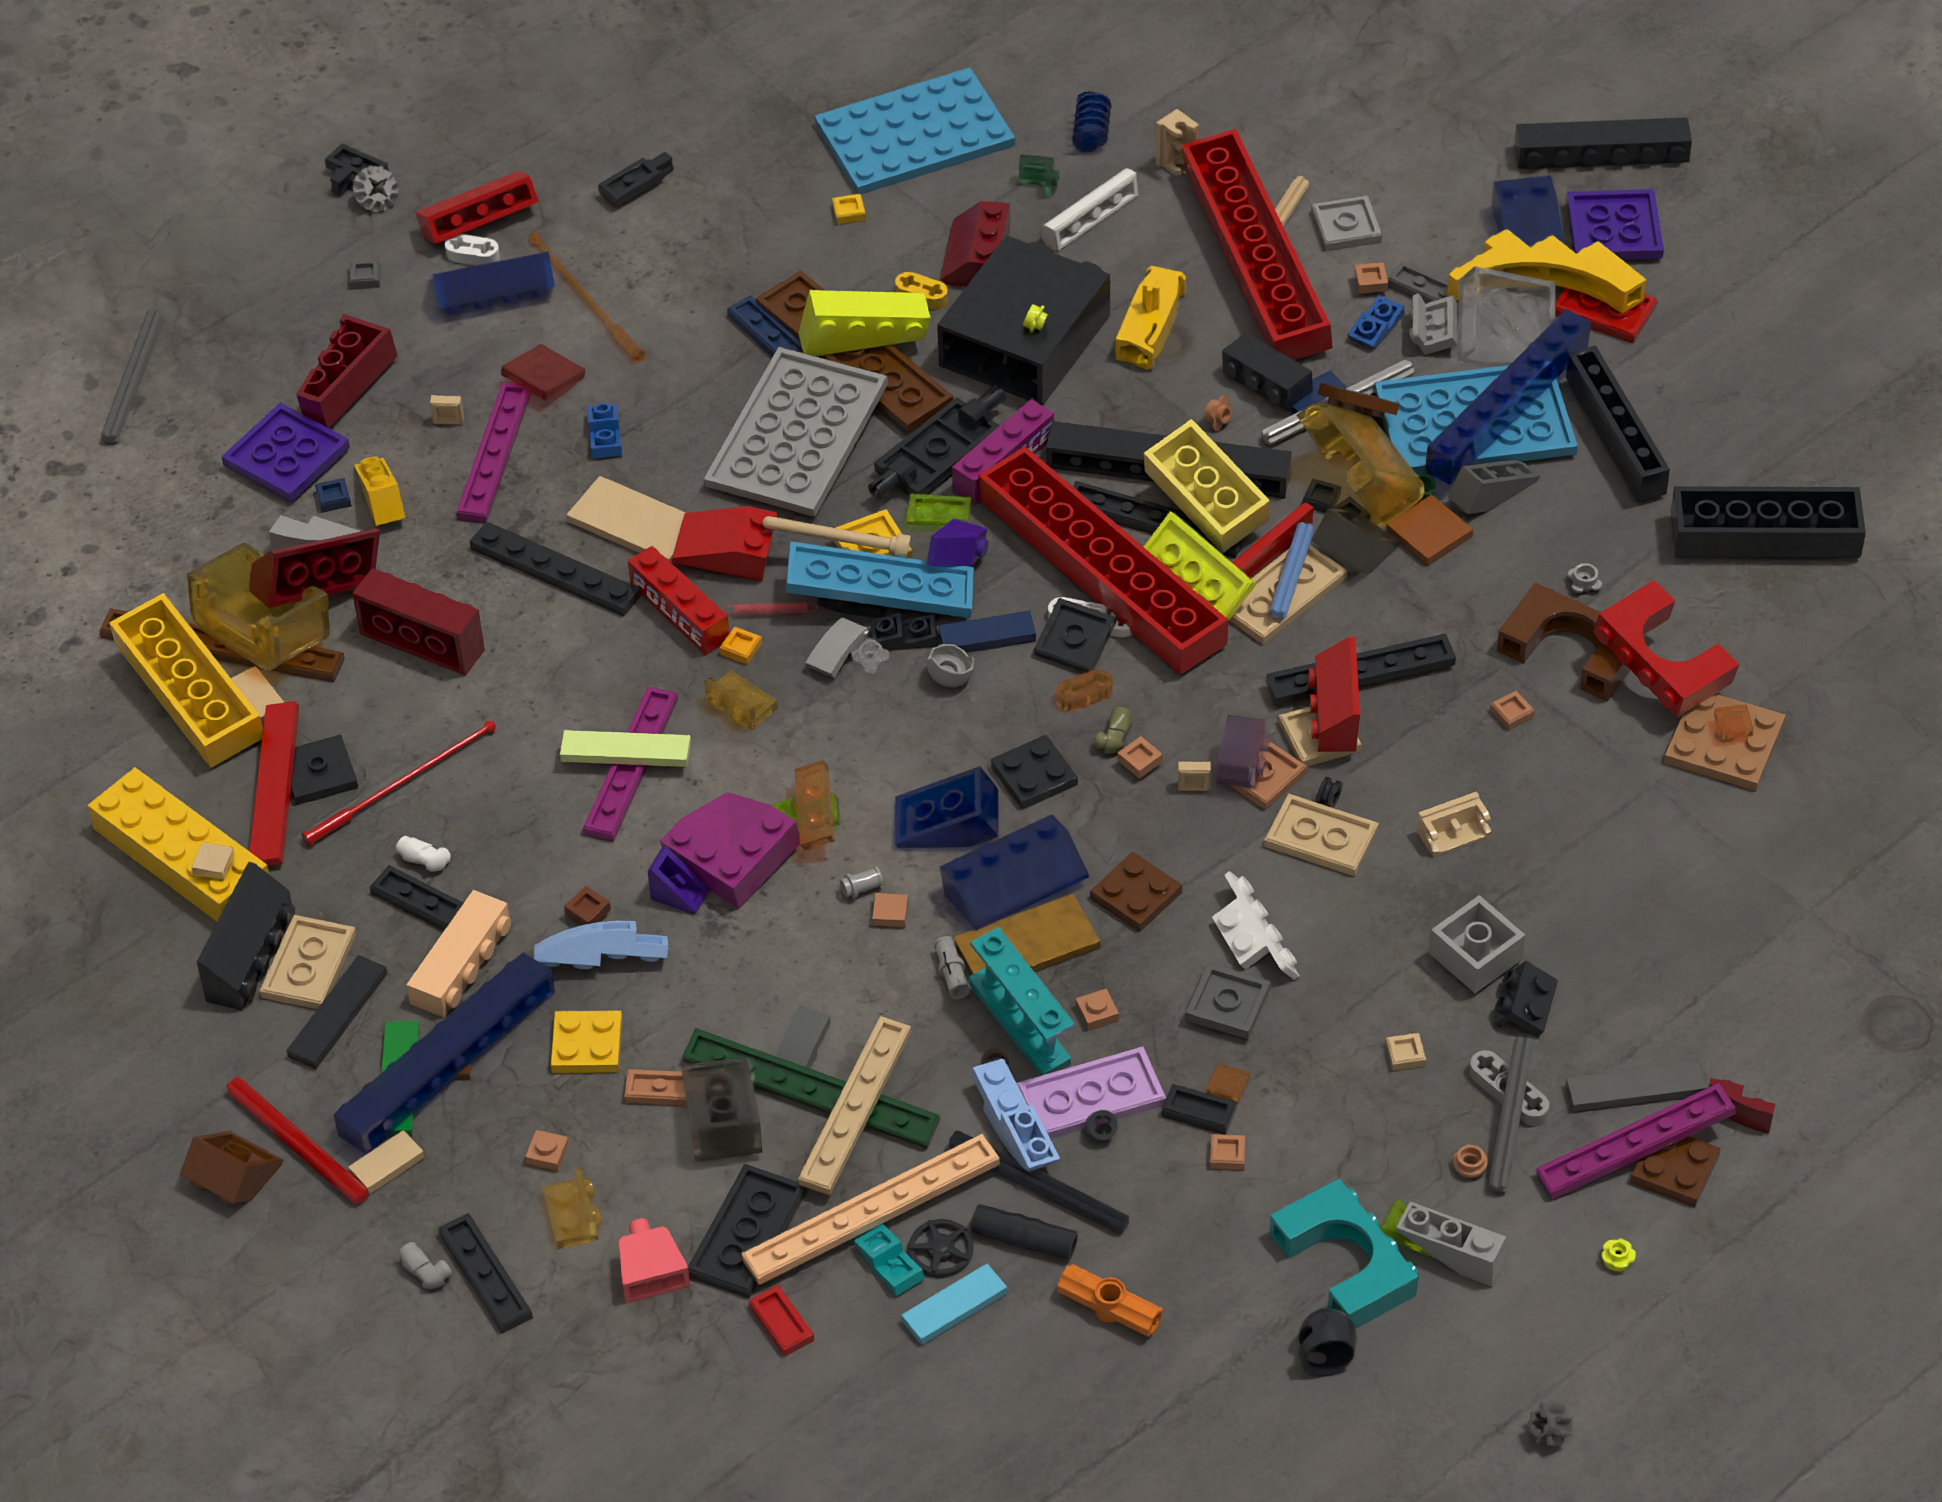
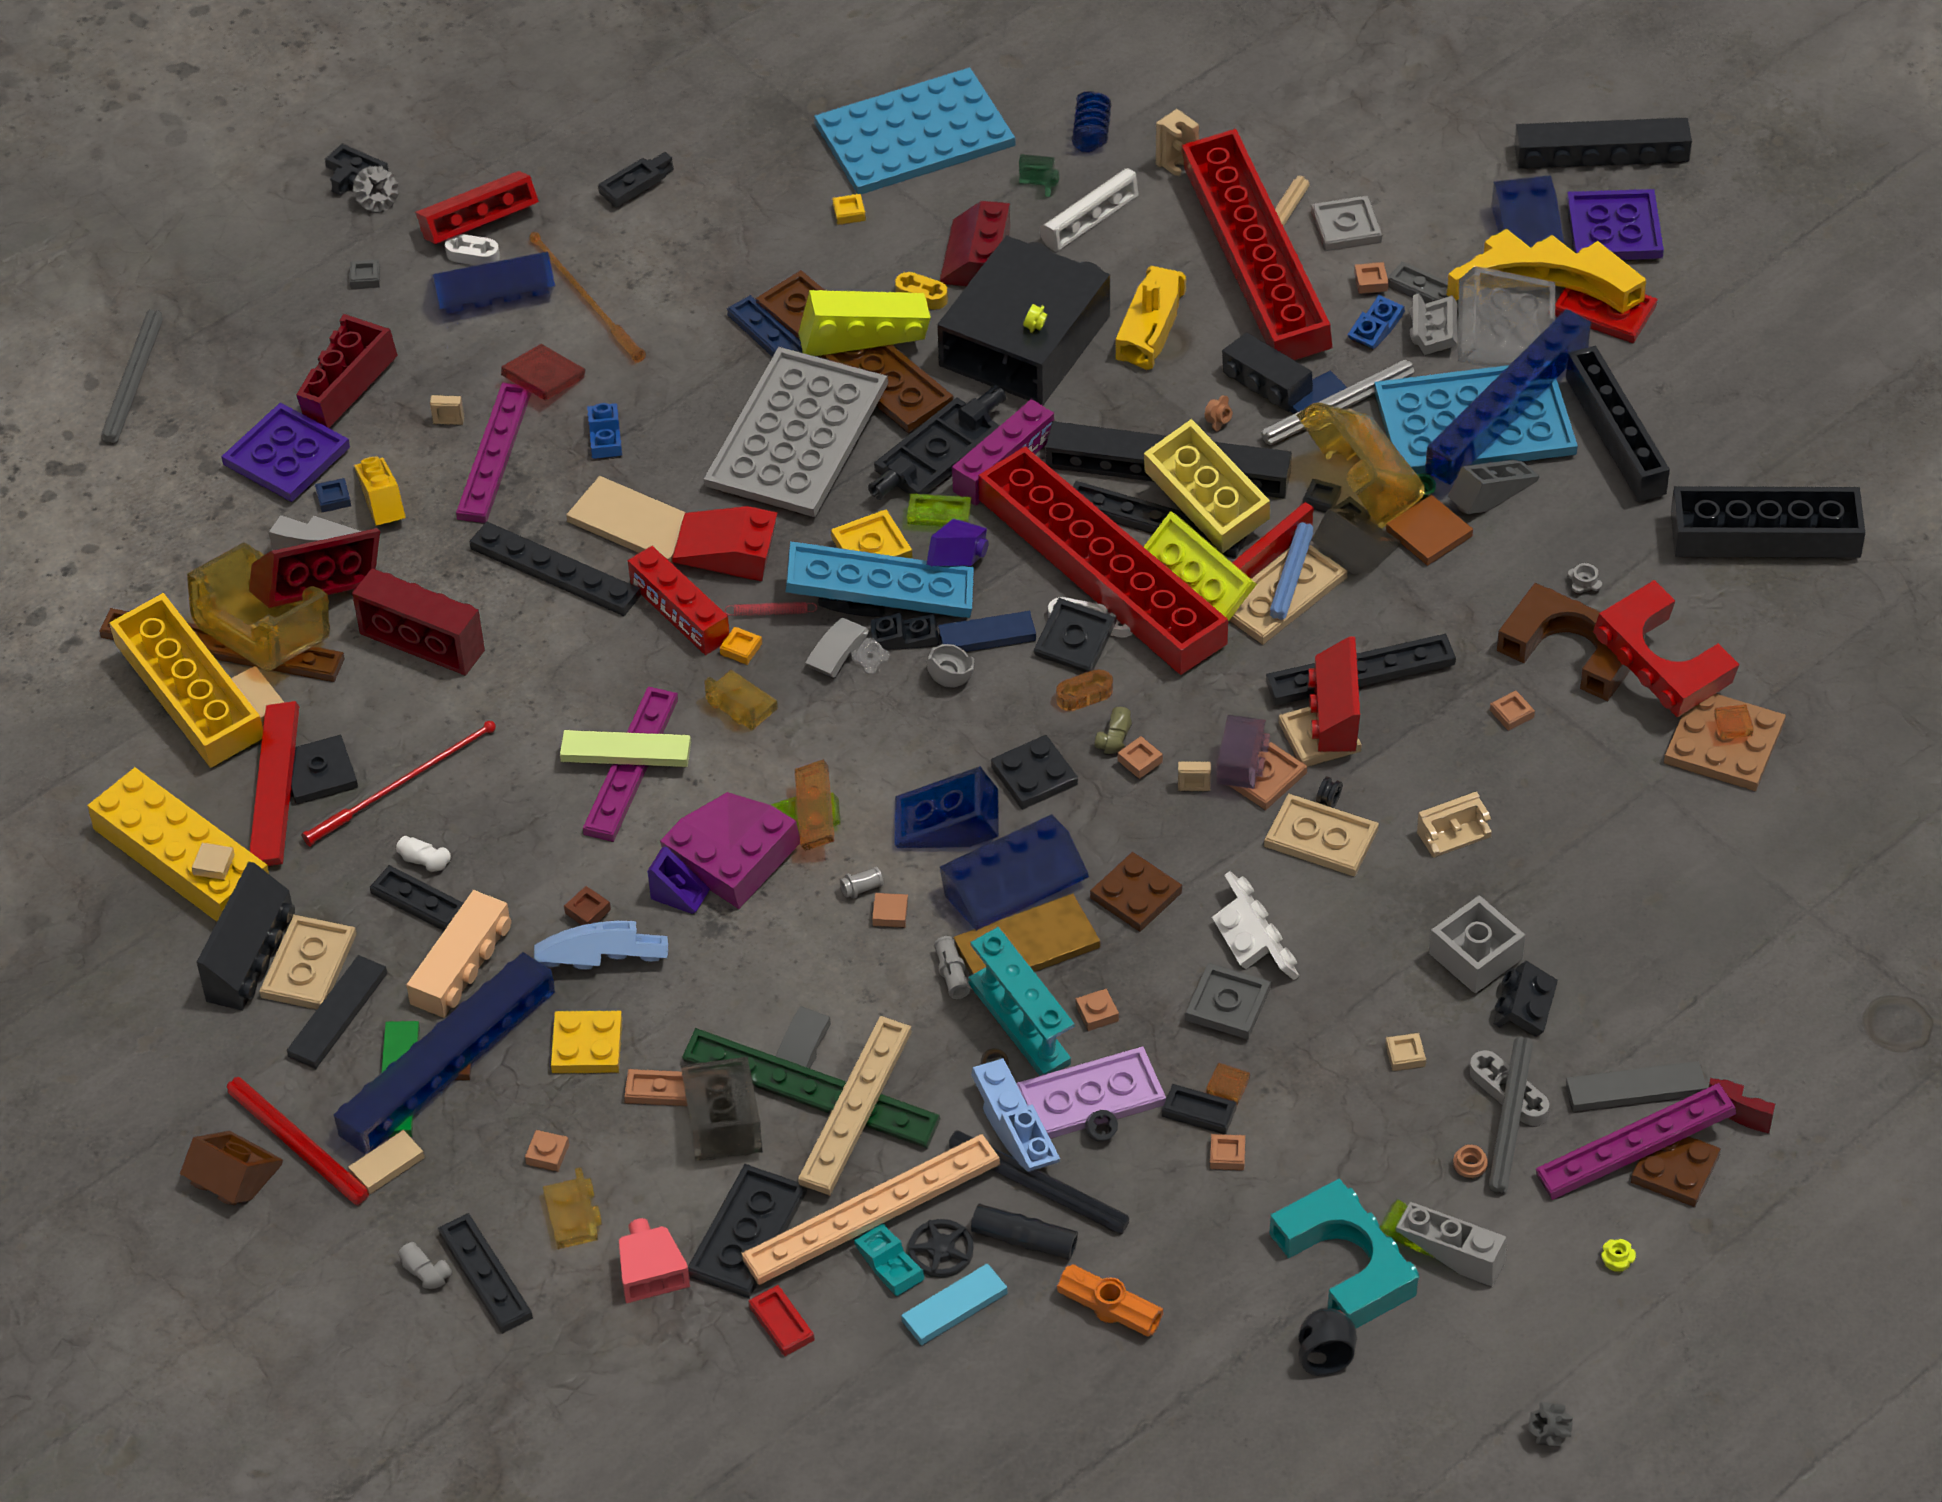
tan piece [763,516,911,558] -> none
reddish brown plate [1318,383,1400,418] -> none

